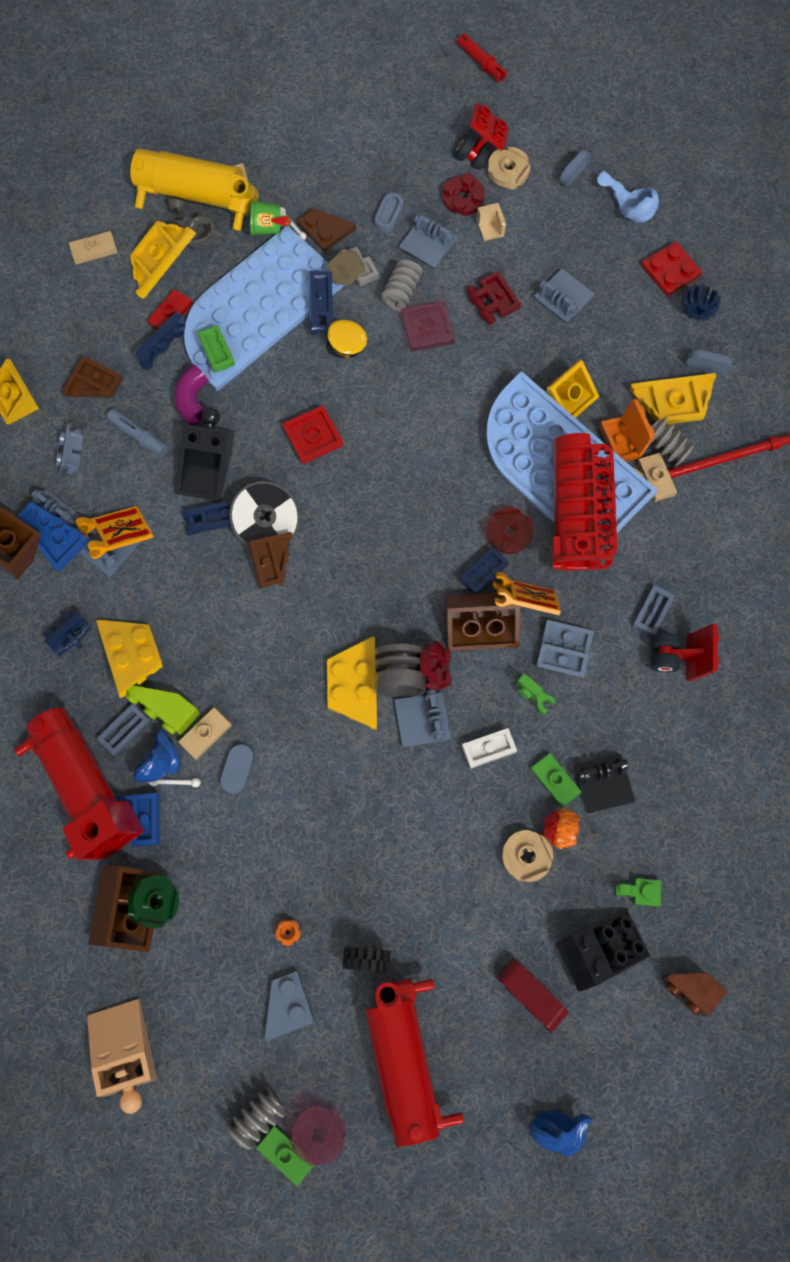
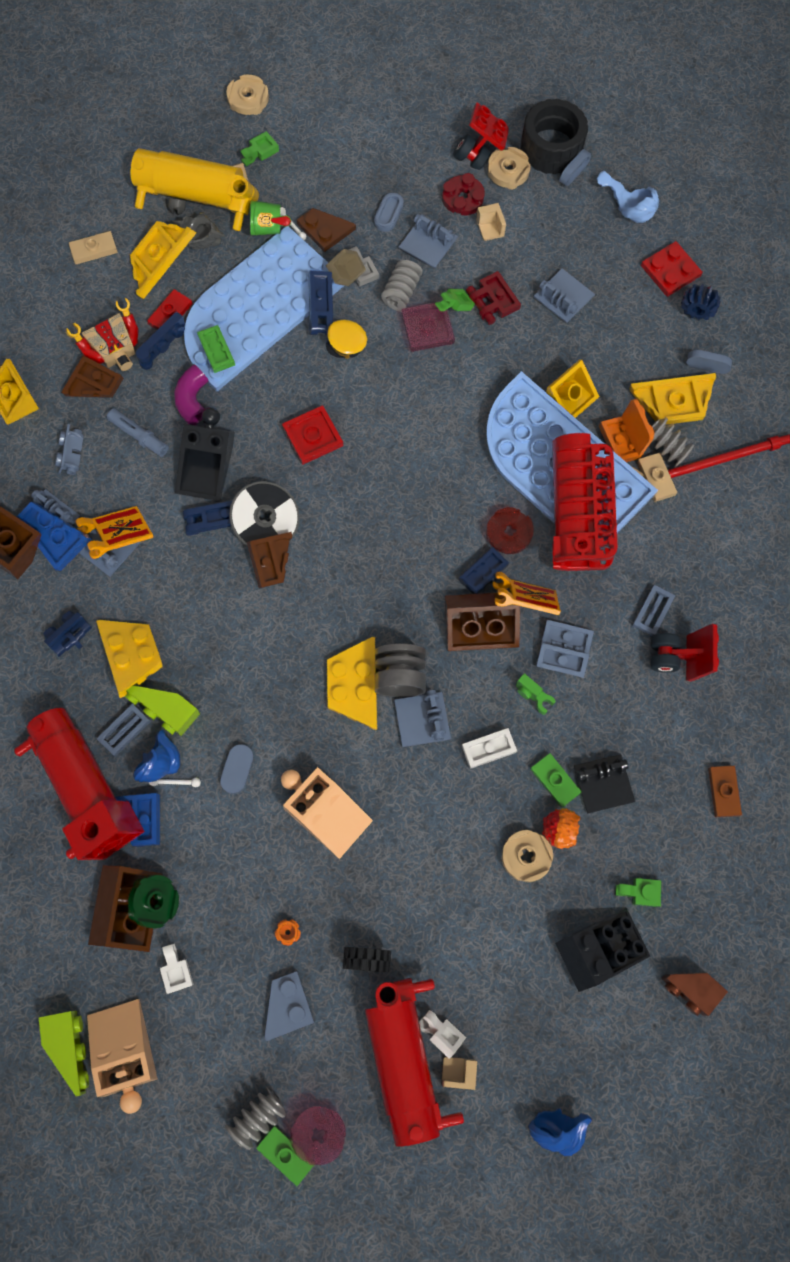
tan plate [178,708,232,760] -> none
dark red plate [420,641,452,690] -> none
red pin [457,33,507,82] -> none
dark red beam [495,958,569,1033] -> none
none -> lime slope [39,1011,89,1096]
none -> torso [66,298,139,371]
none -> white plate [160,944,194,994]
none -> tan plate [226,75,269,115]
none -> bright green plate [240,131,279,166]
none -> light nougat slope [281,767,373,859]
none -> white plate [419,1010,466,1059]
none -> bright green plate [435,289,475,311]
none -> tan panel [441,1057,477,1090]
none -> black tyre [520,99,588,174]
none -> dark orange plate [708,766,742,818]

